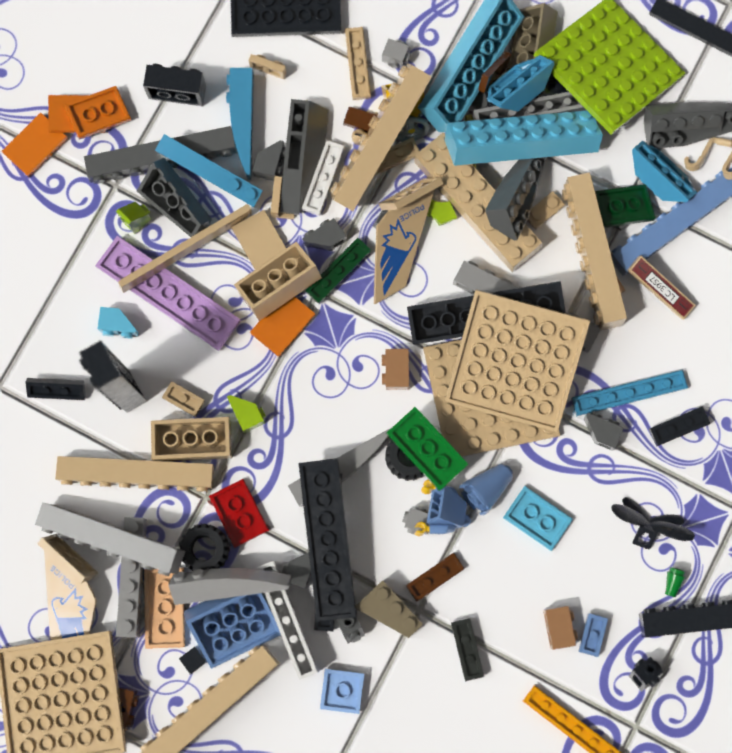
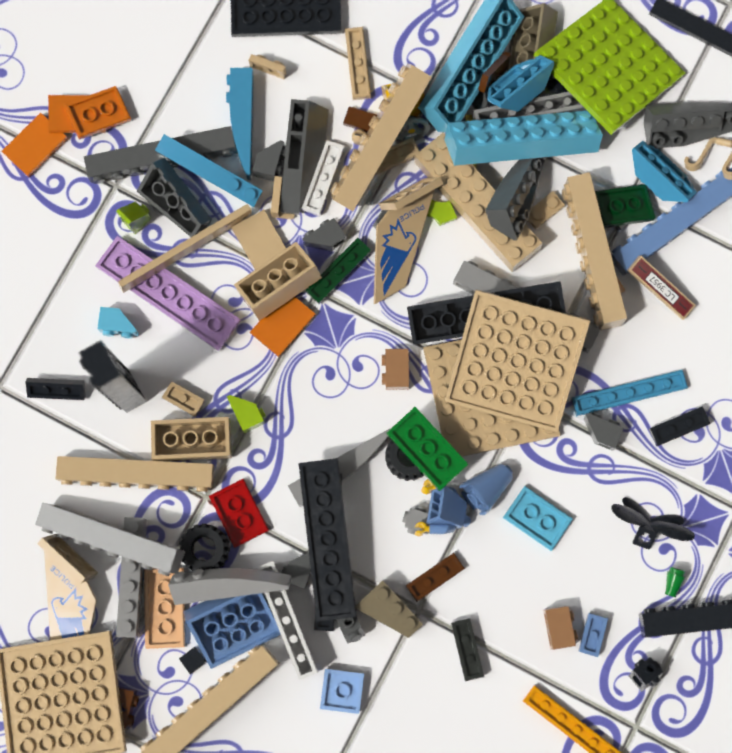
black brick [143,63,206,107] -> none
light grey brick [382,38,411,69] -> none

